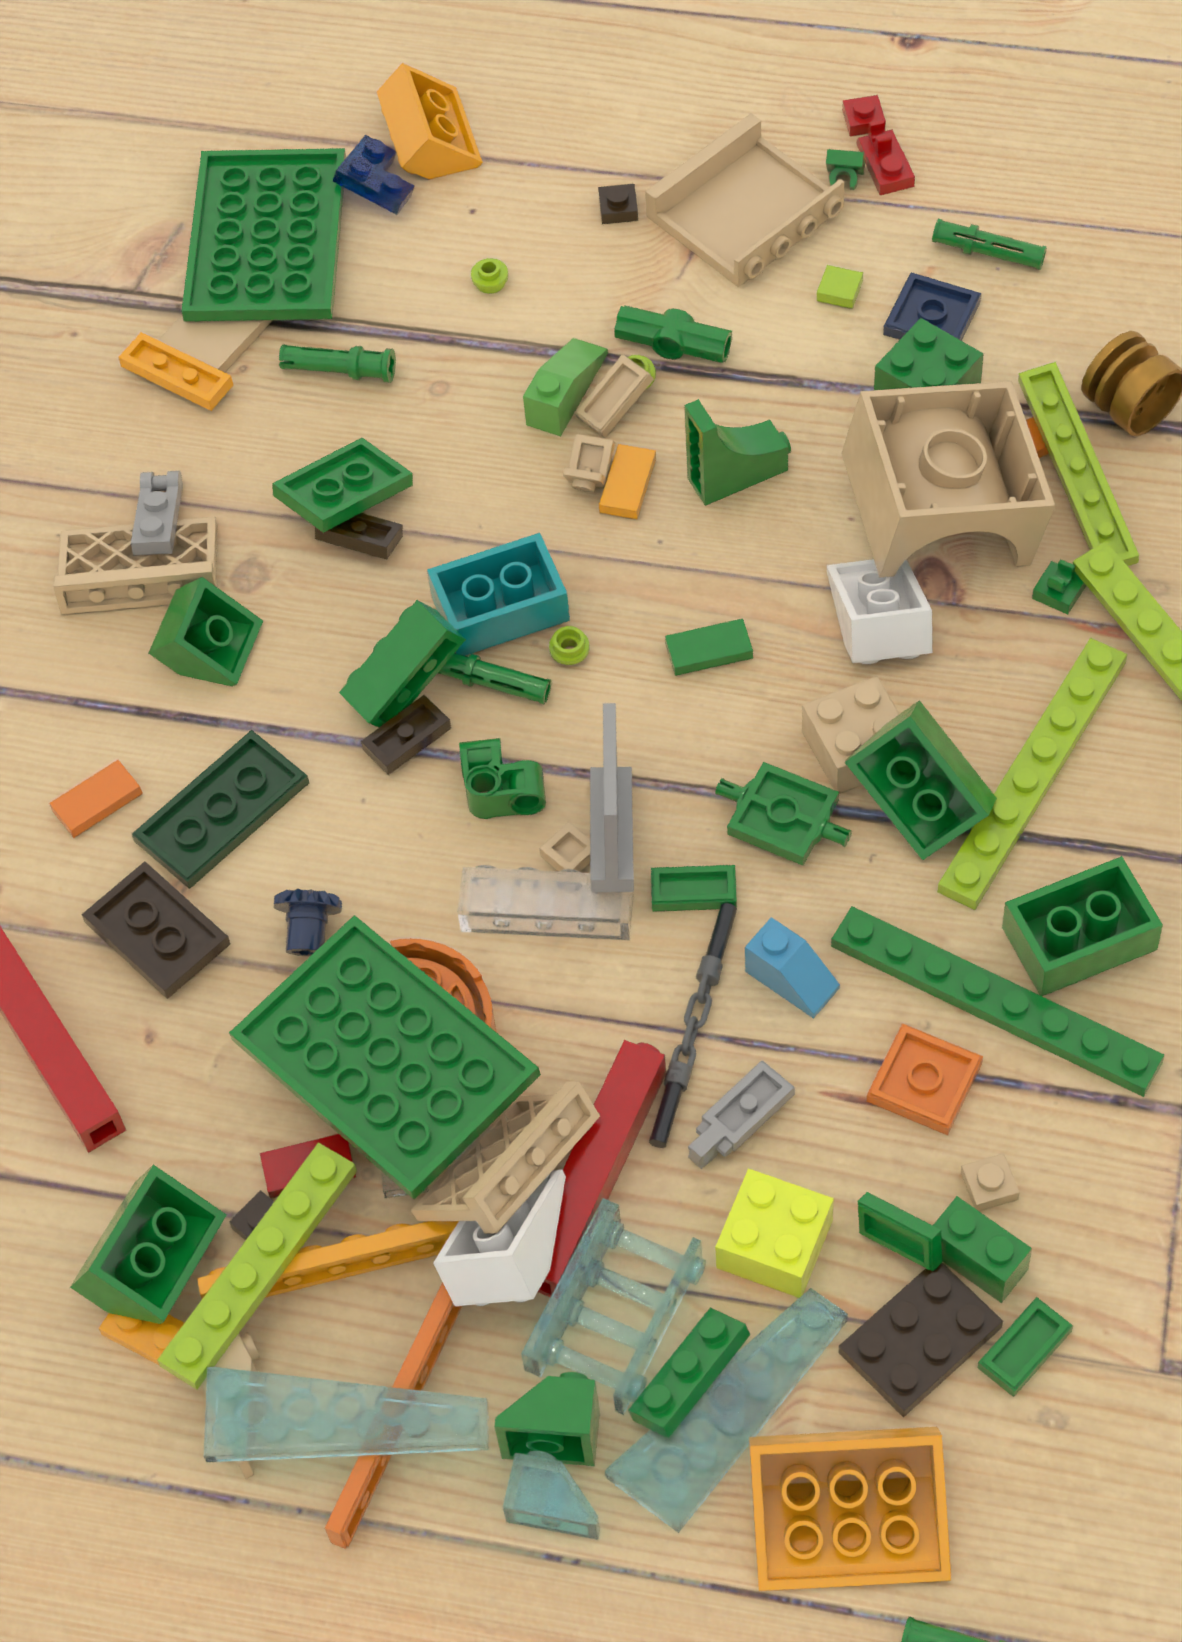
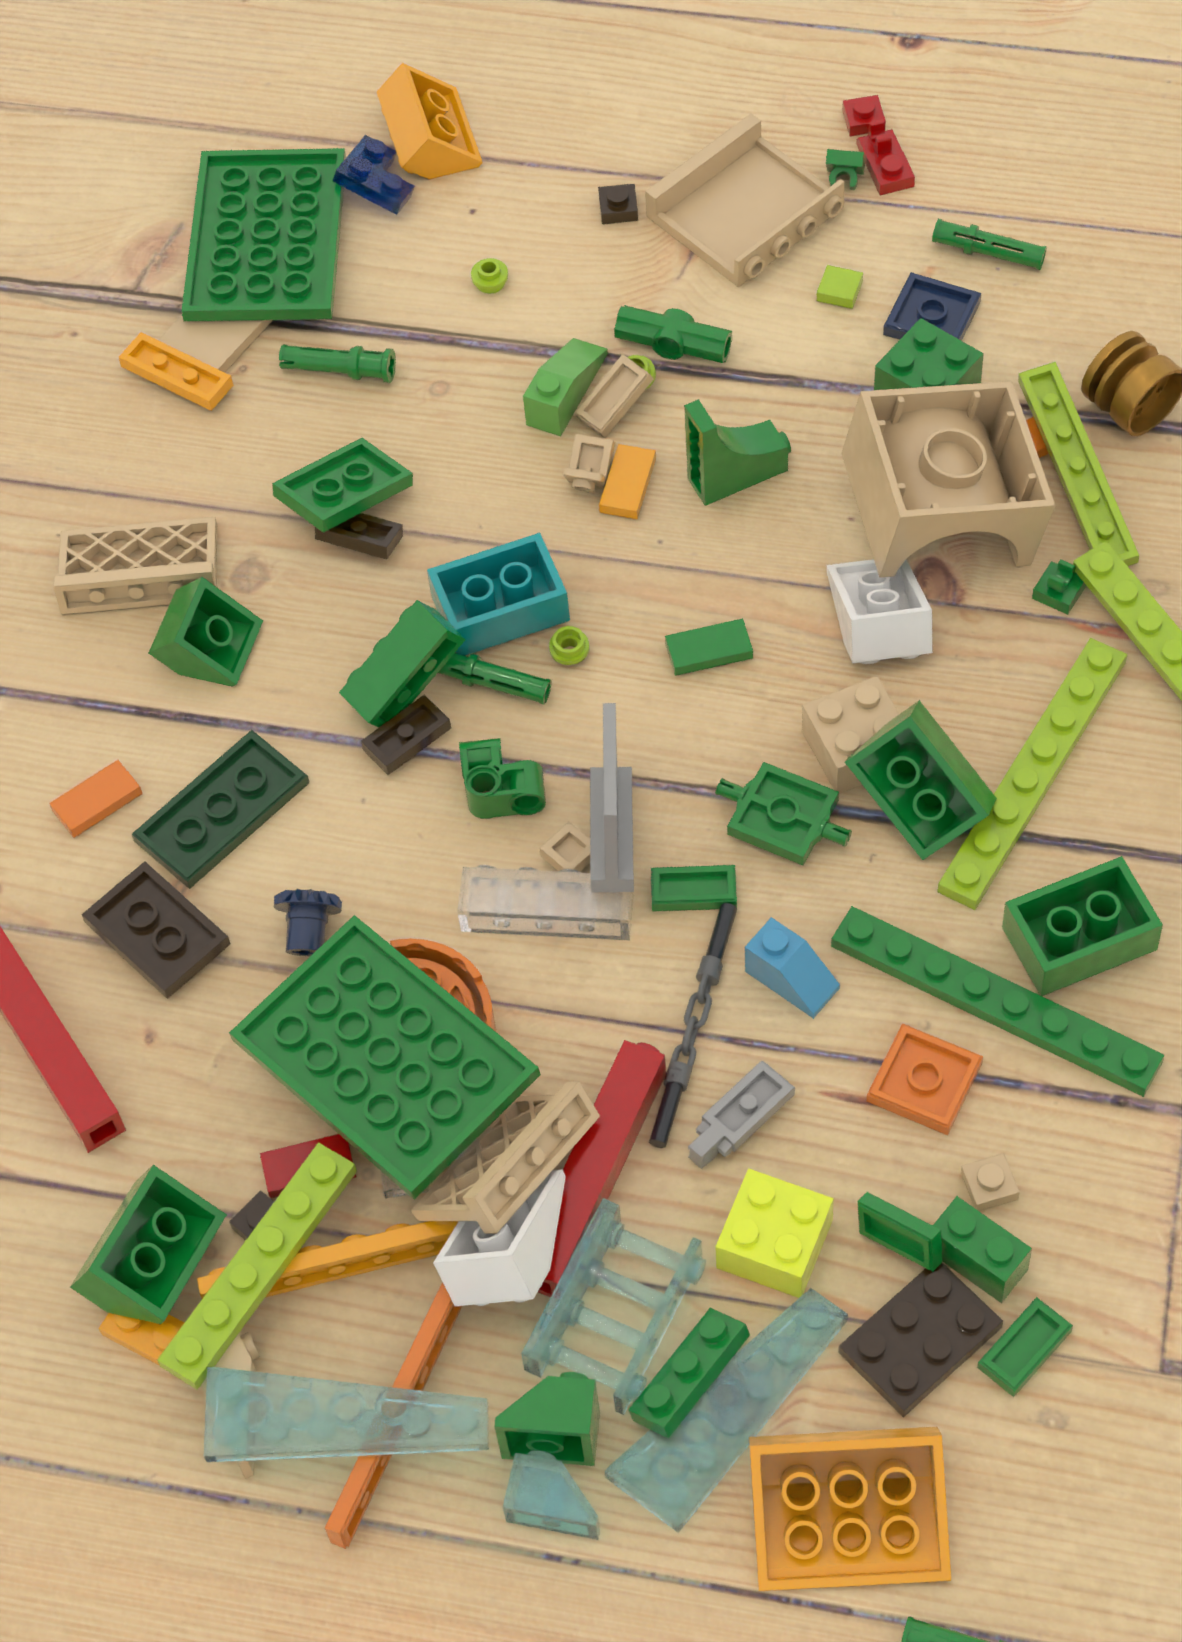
light grey plate [131,471,183,555] -> none

